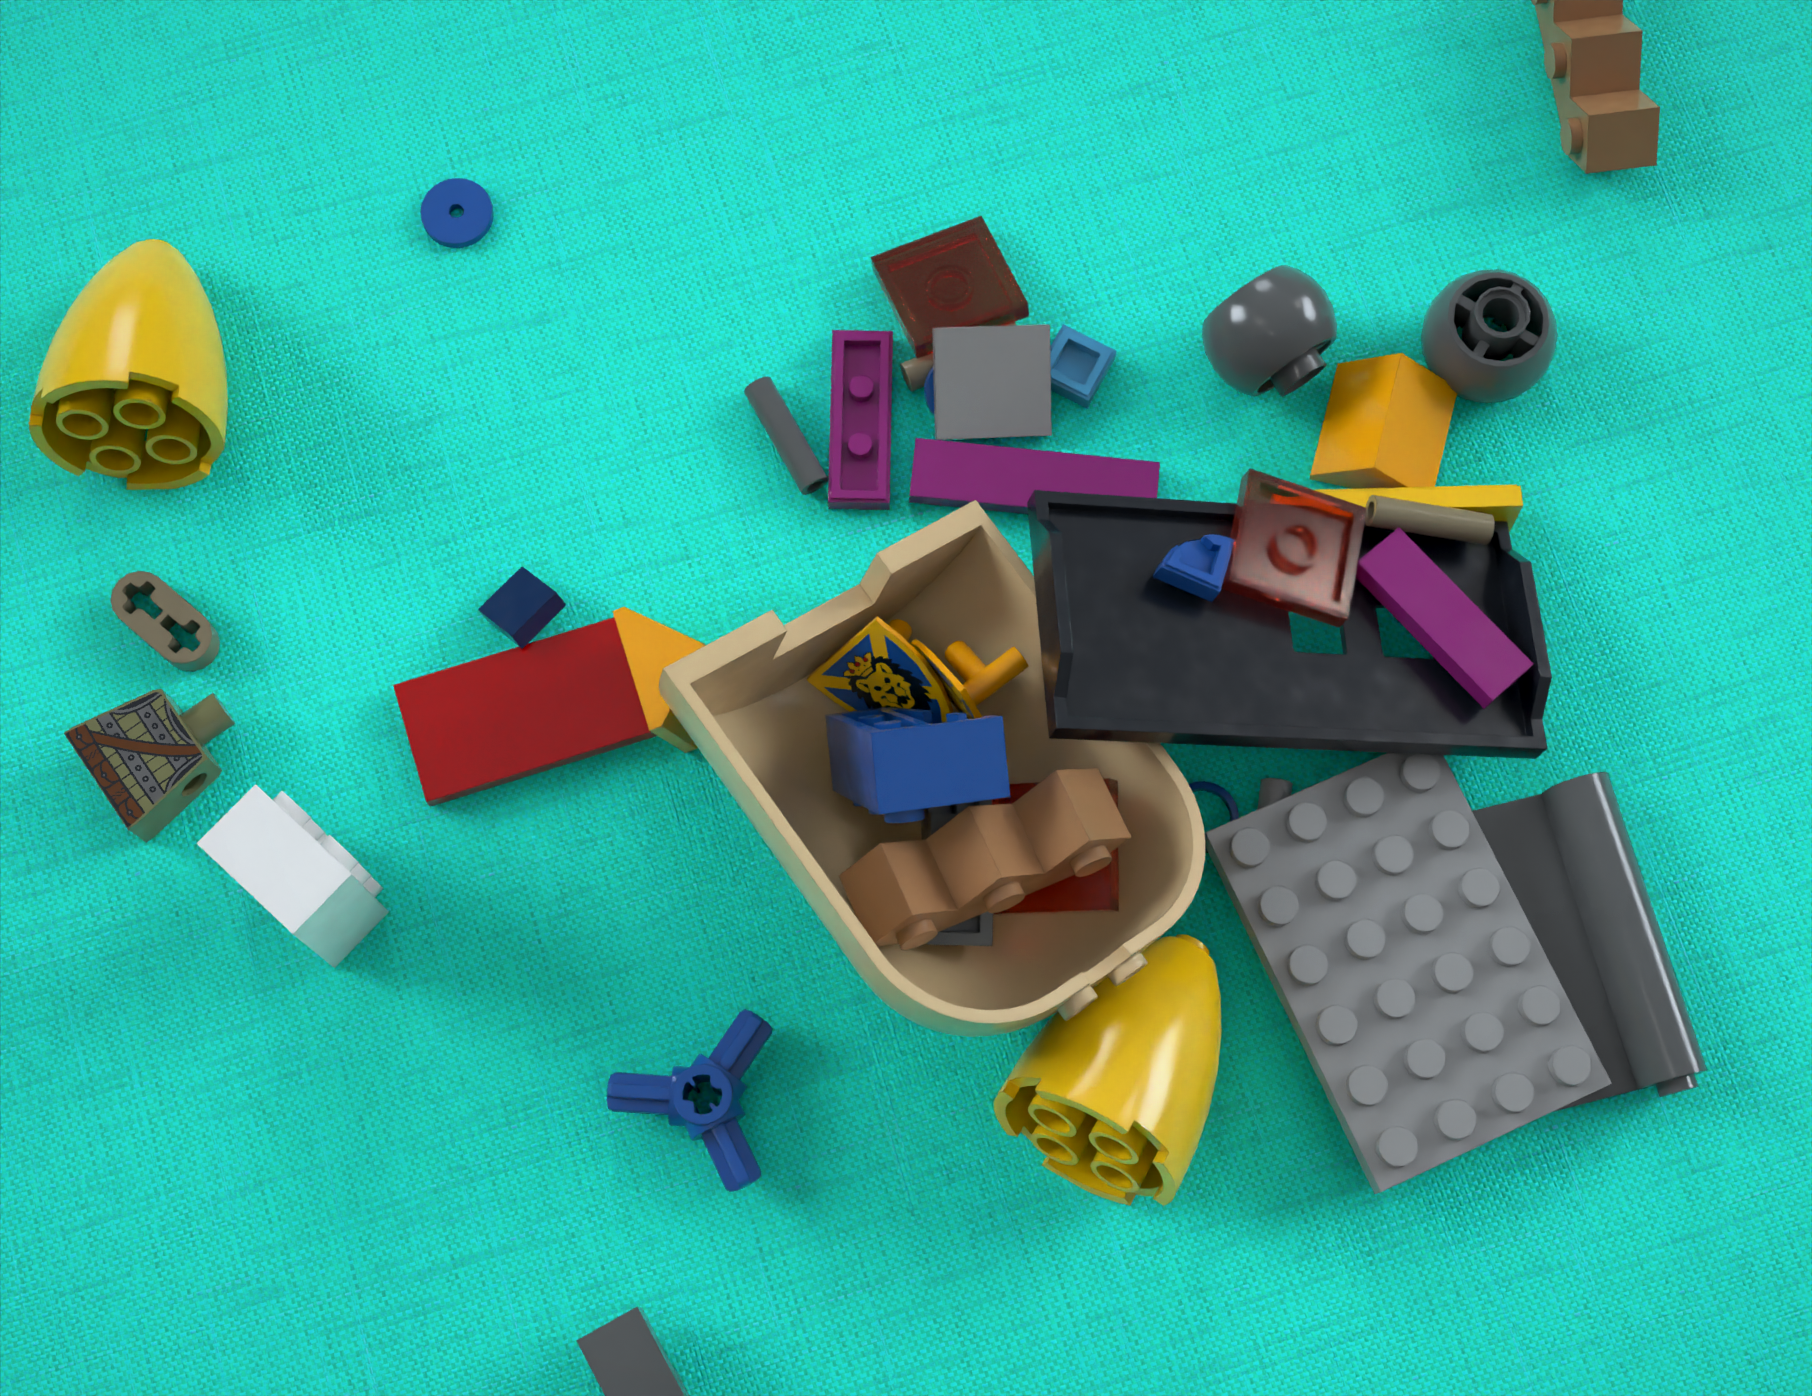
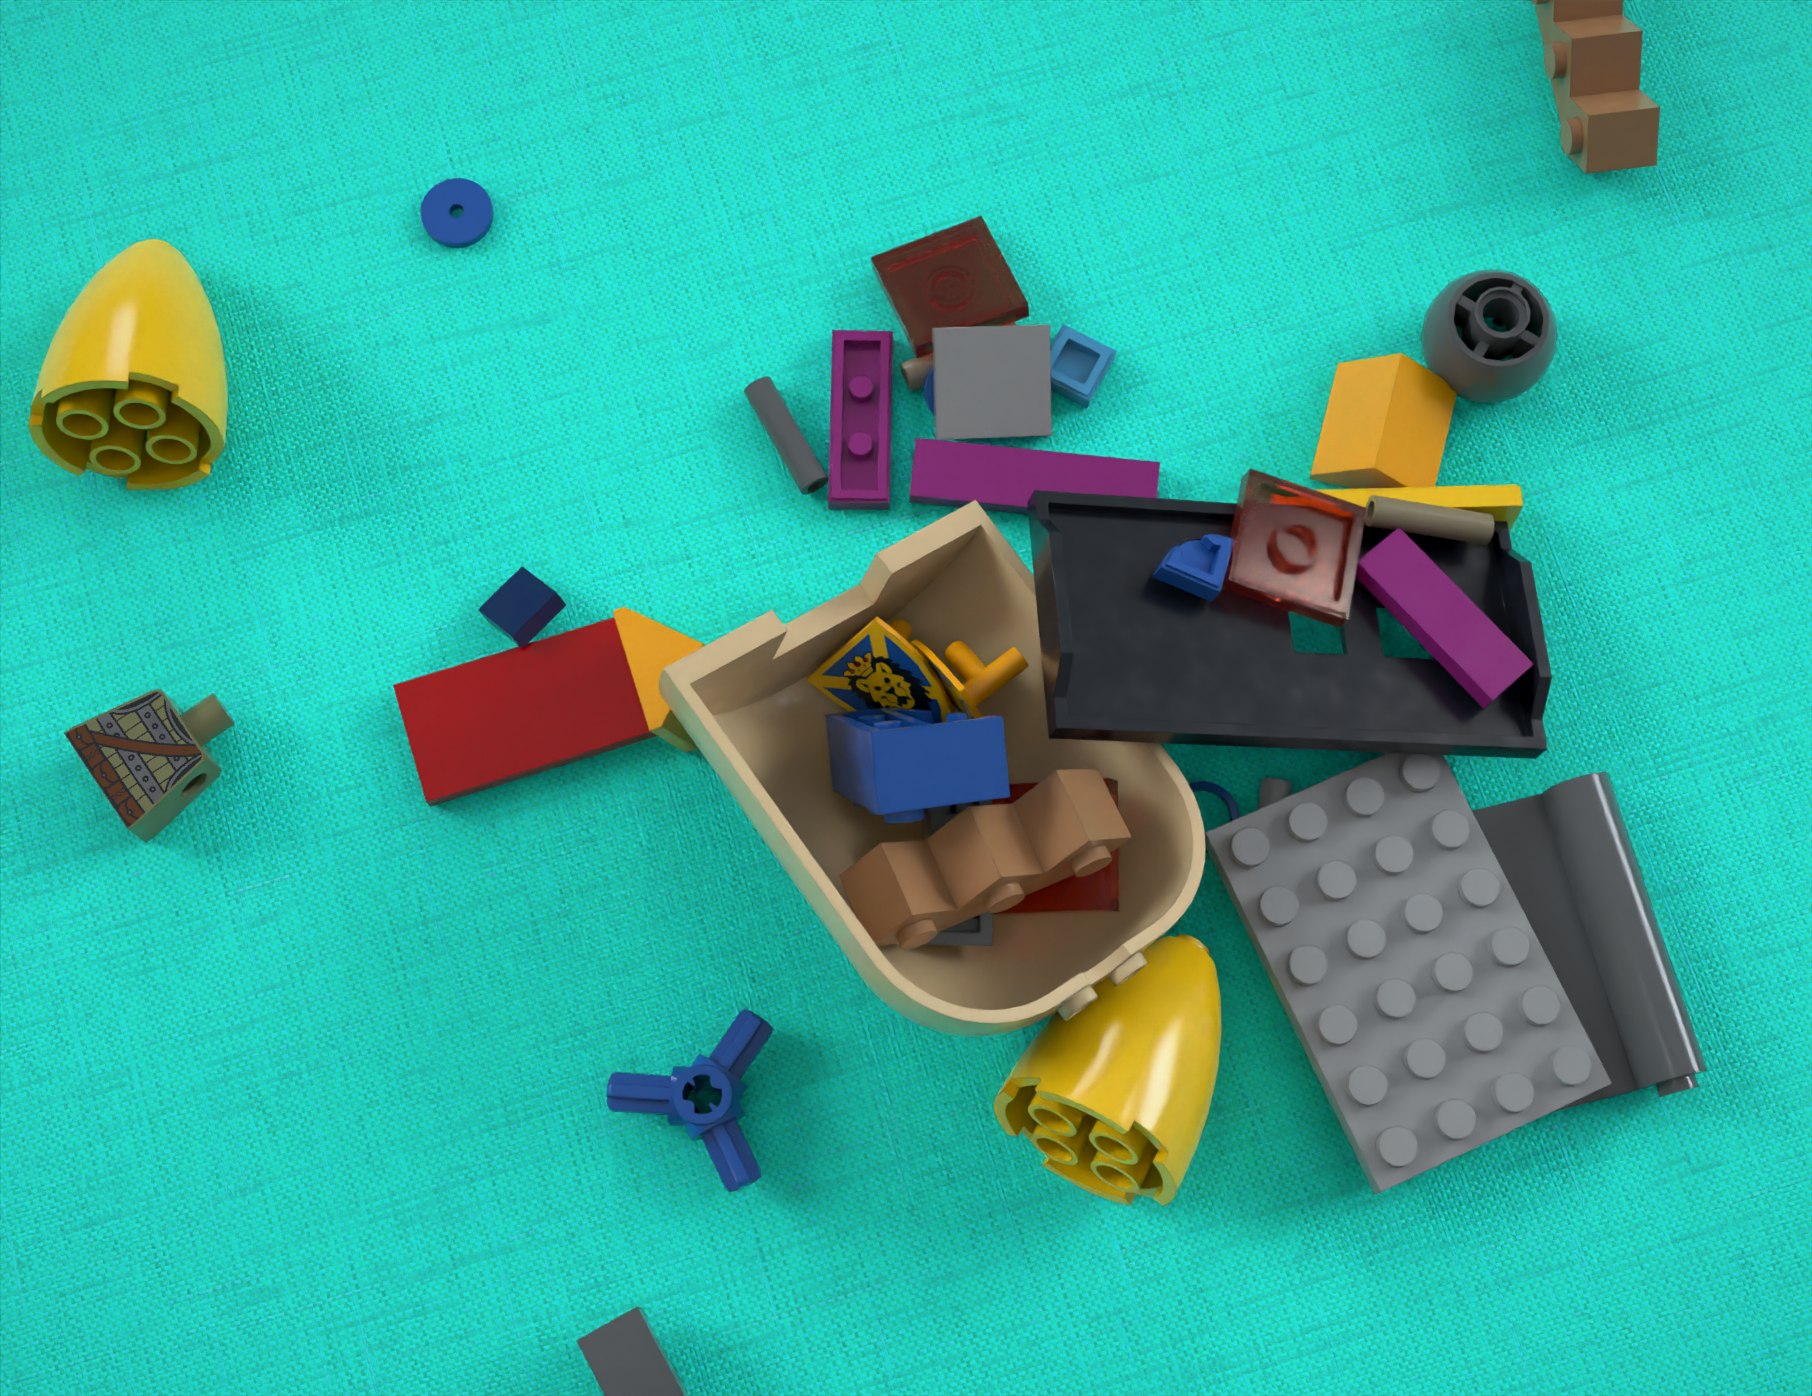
dark tan beam [111,571,220,672] -> none
white brick [196,784,389,968] -> none
dark grey wheel [1202,265,1337,397] -> none

